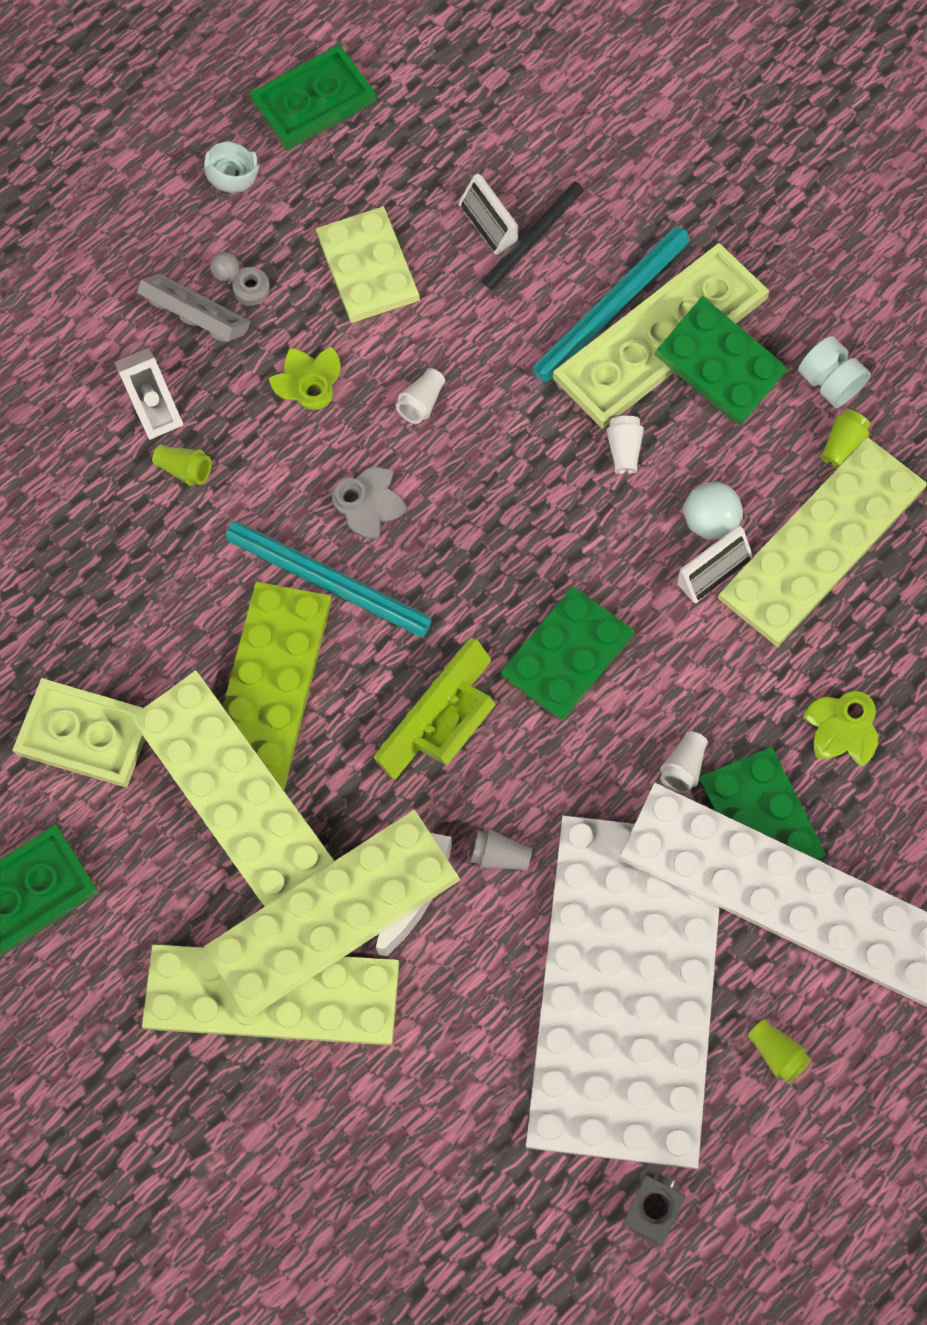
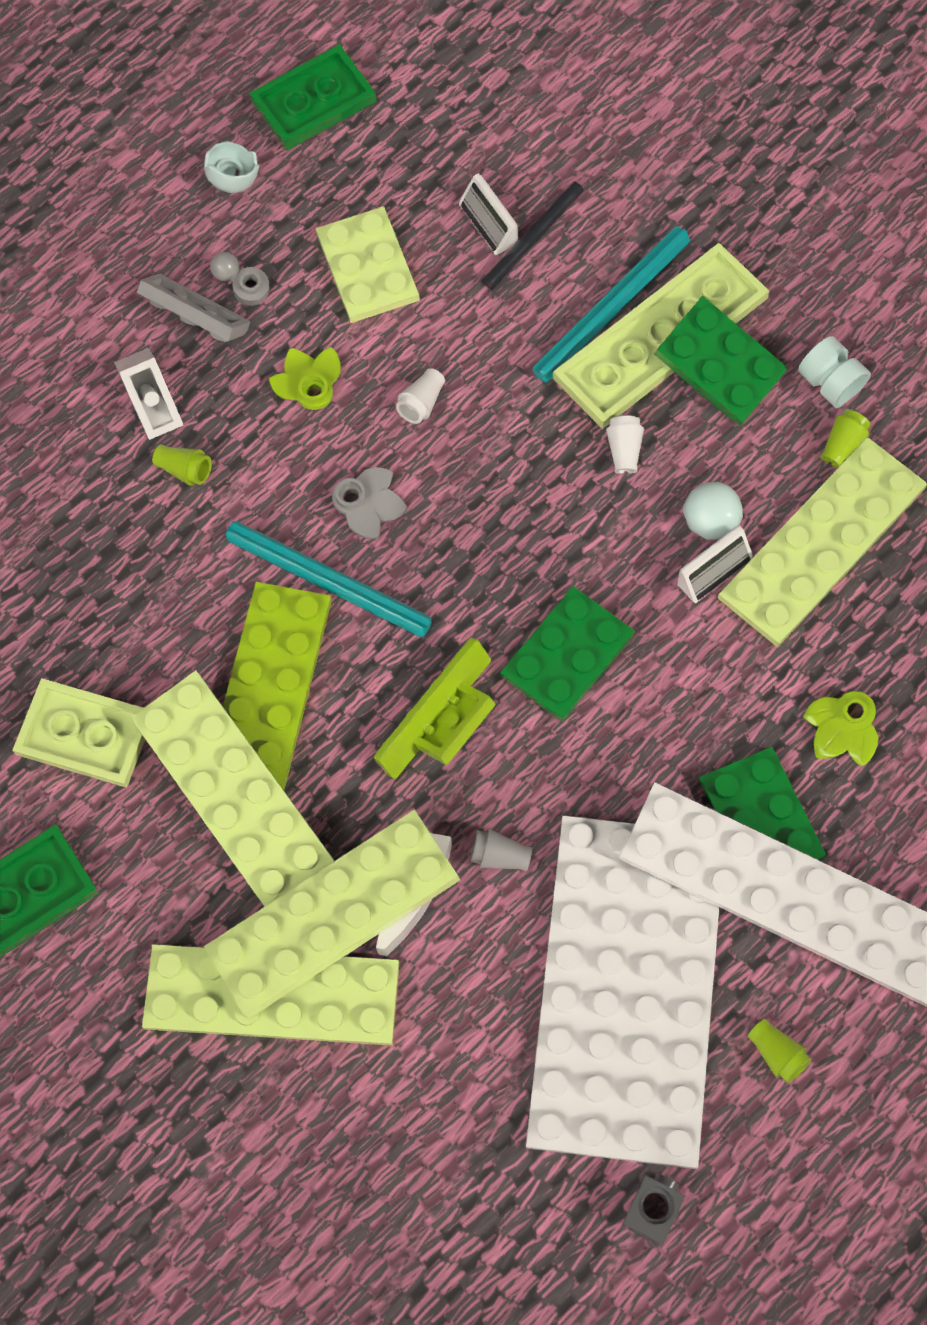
white cone [660,731,708,793] -> none

